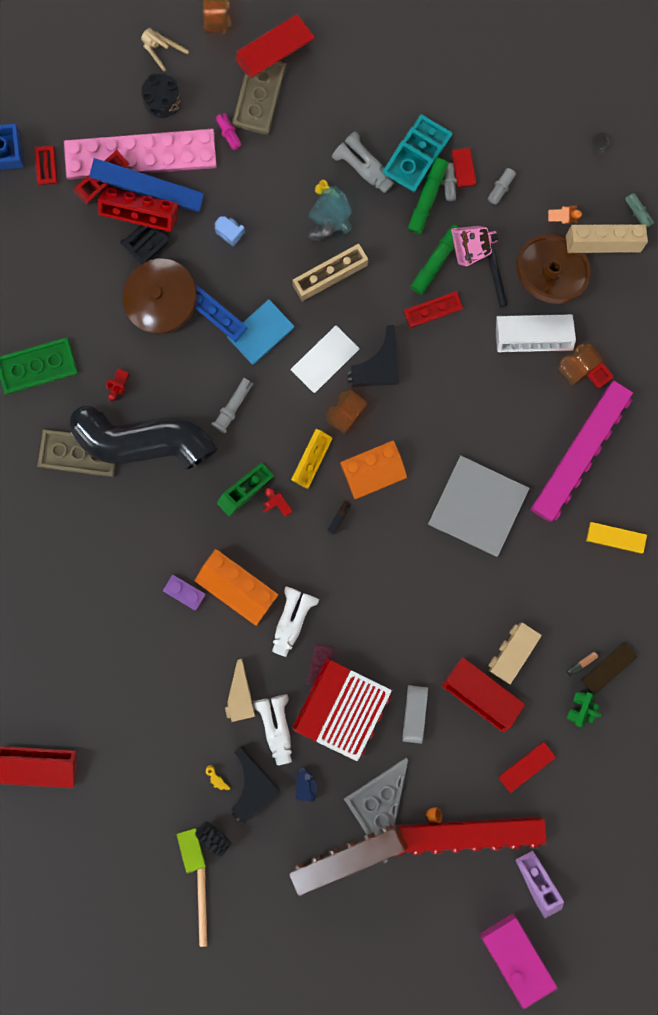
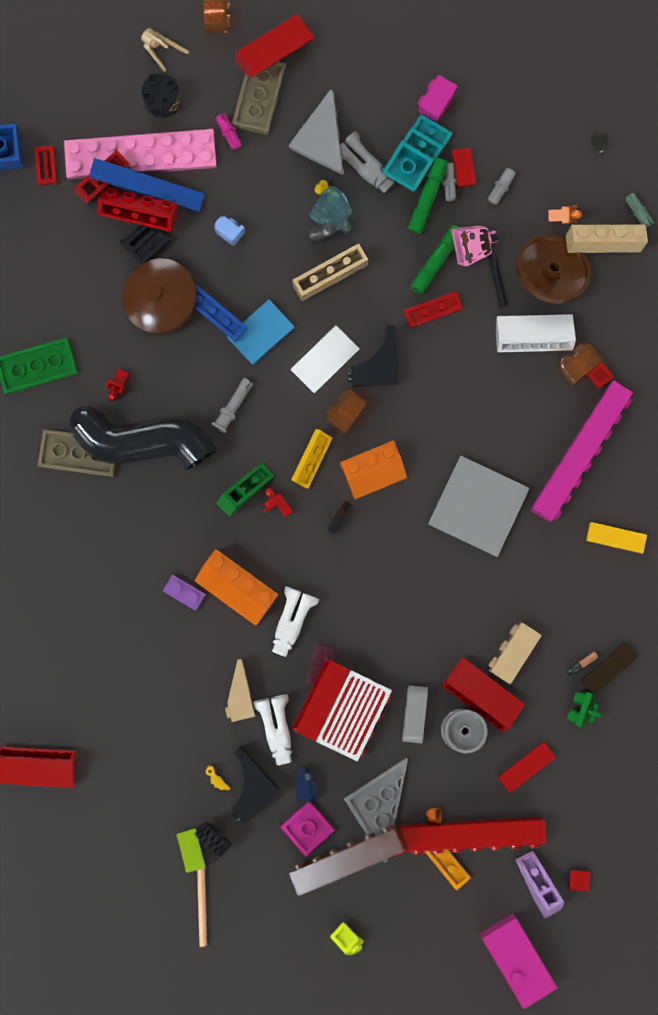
none -> dark pink tile [280,801,335,857]
none -> light grey tile [288,90,344,175]
none -> neon yellow bracket [330,922,364,956]
none -> dark pink piece [417,75,458,123]
none -> light orange tile [425,850,471,891]
none -> light grey wheel [440,708,487,753]
none -> red tile [568,869,590,892]

